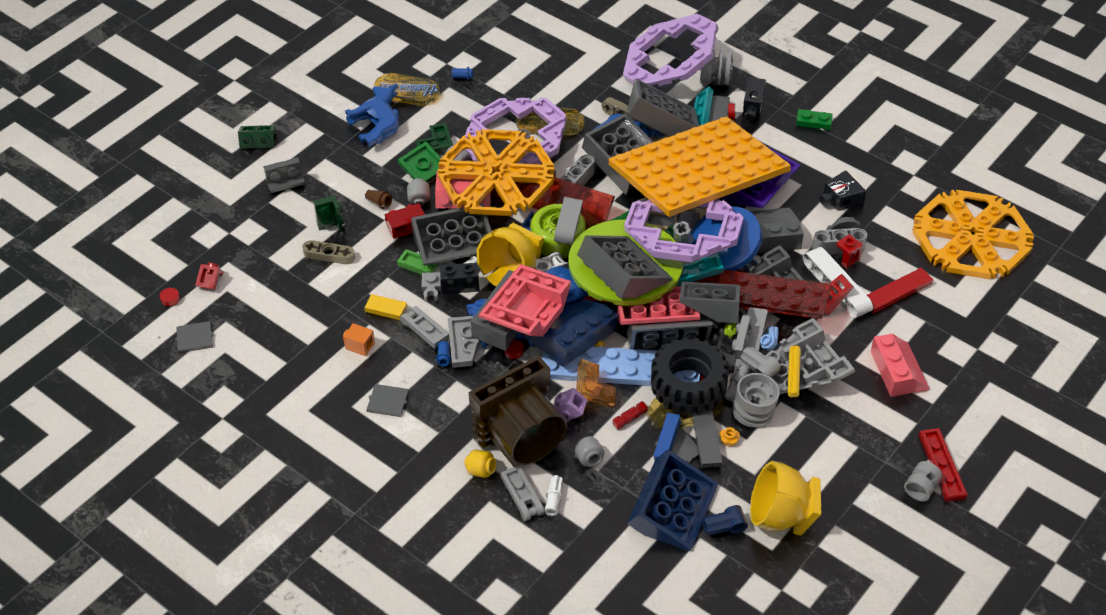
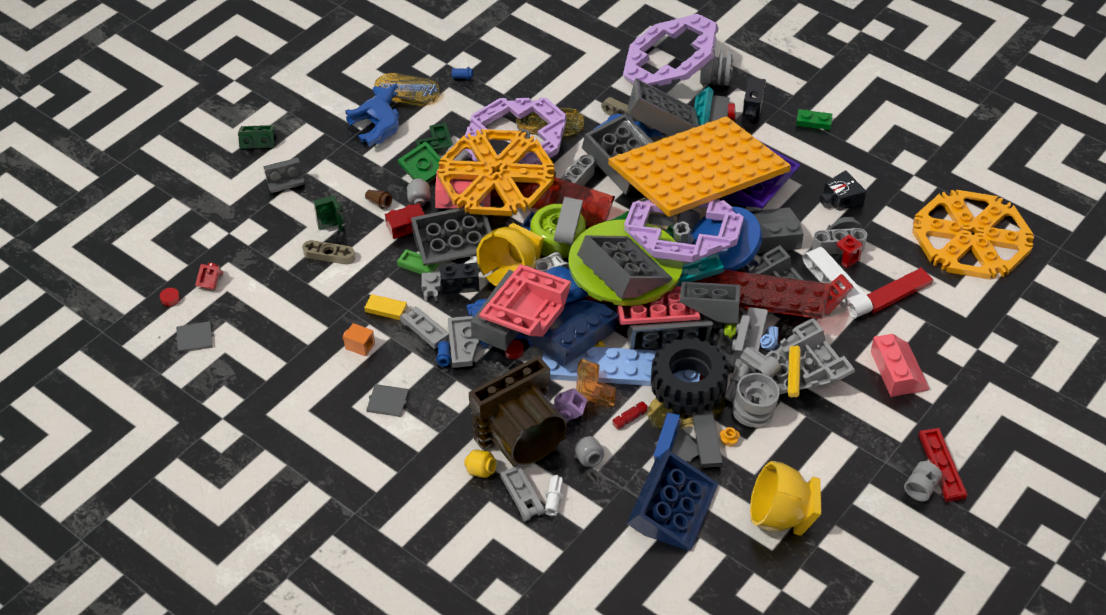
dark blue piece [702,505,748,536] -> none

